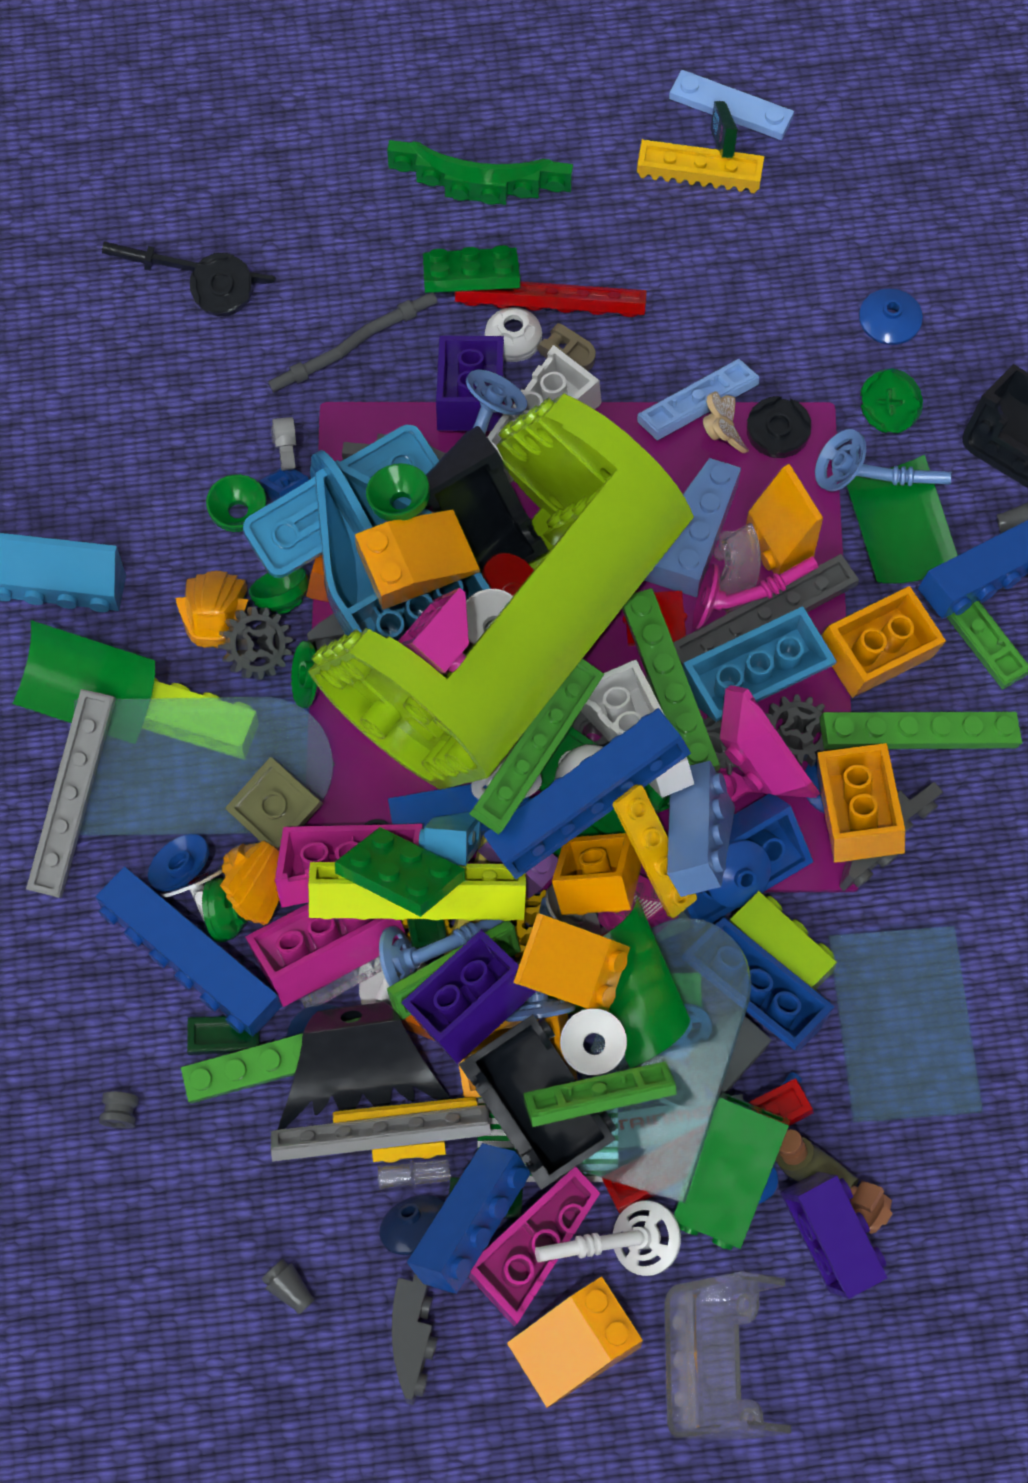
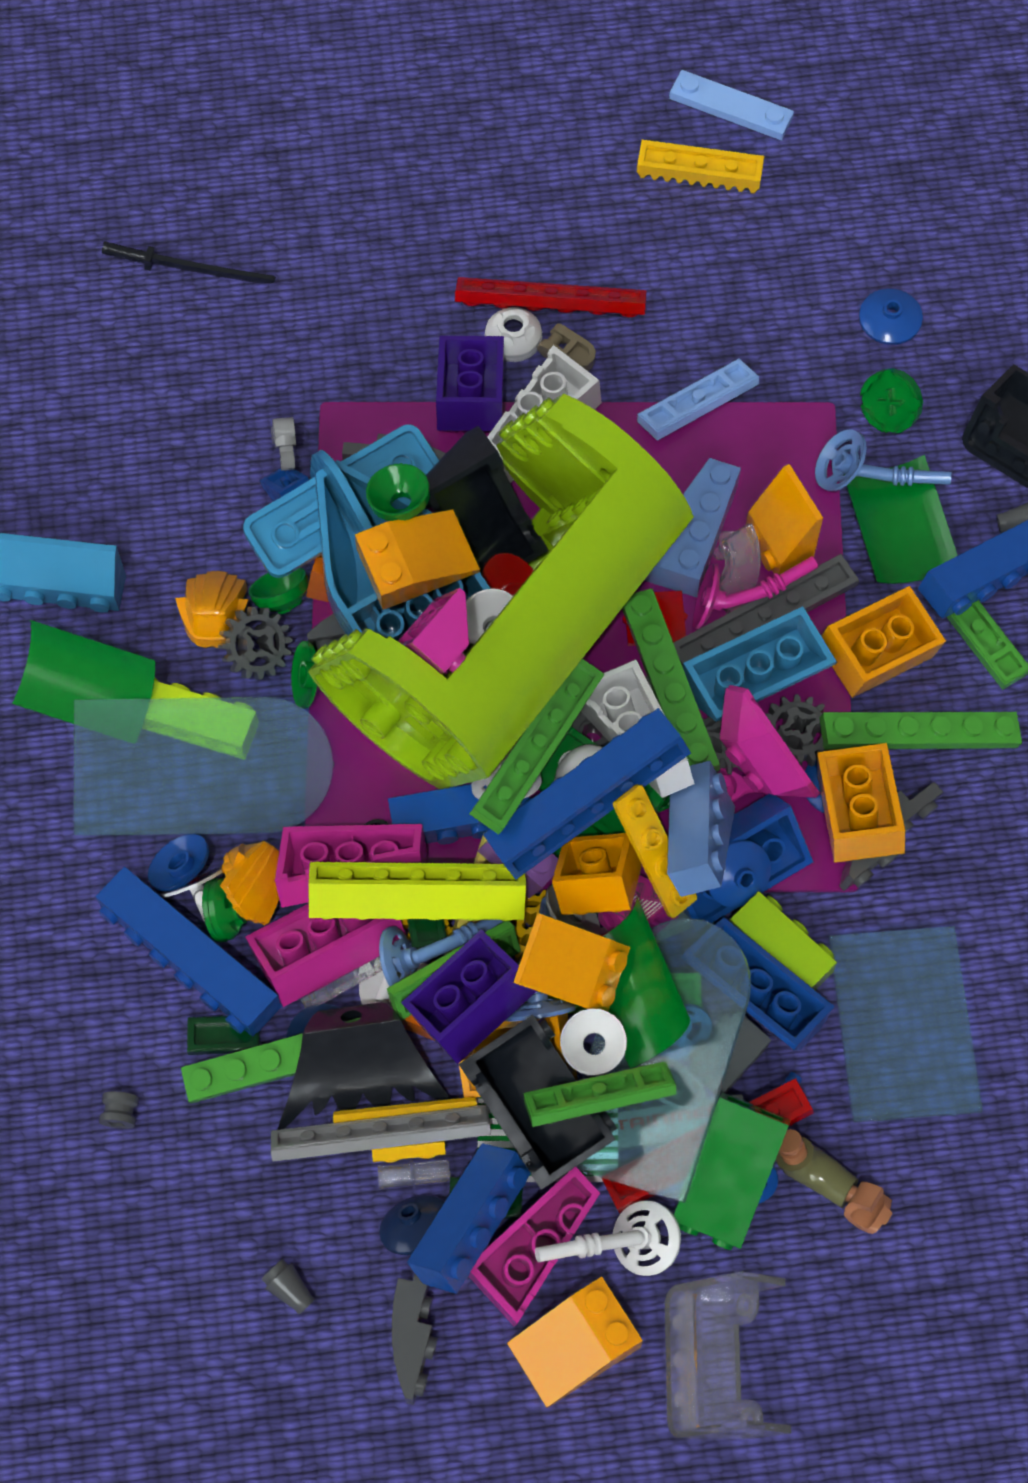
light grey tile [26,689,116,899] -> none
black tile [190,253,253,316] -> none
green piece [206,474,266,532] -> none
olive plate [225,757,323,850] -> none
dark grey bar [267,293,438,393] -> none
green plate [335,827,465,917] -> none
green piece [387,140,573,205] -> none
dark azure slope [419,812,481,866] -> none
green plate [423,245,520,293] -> none
medium blue dish [466,370,527,434] -> none
tan animal [703,391,749,454] -> none
dark green tile [710,101,738,158] -> none
black tile [746,396,811,458] -> none
dark purple brick [780,1172,888,1299] -> none

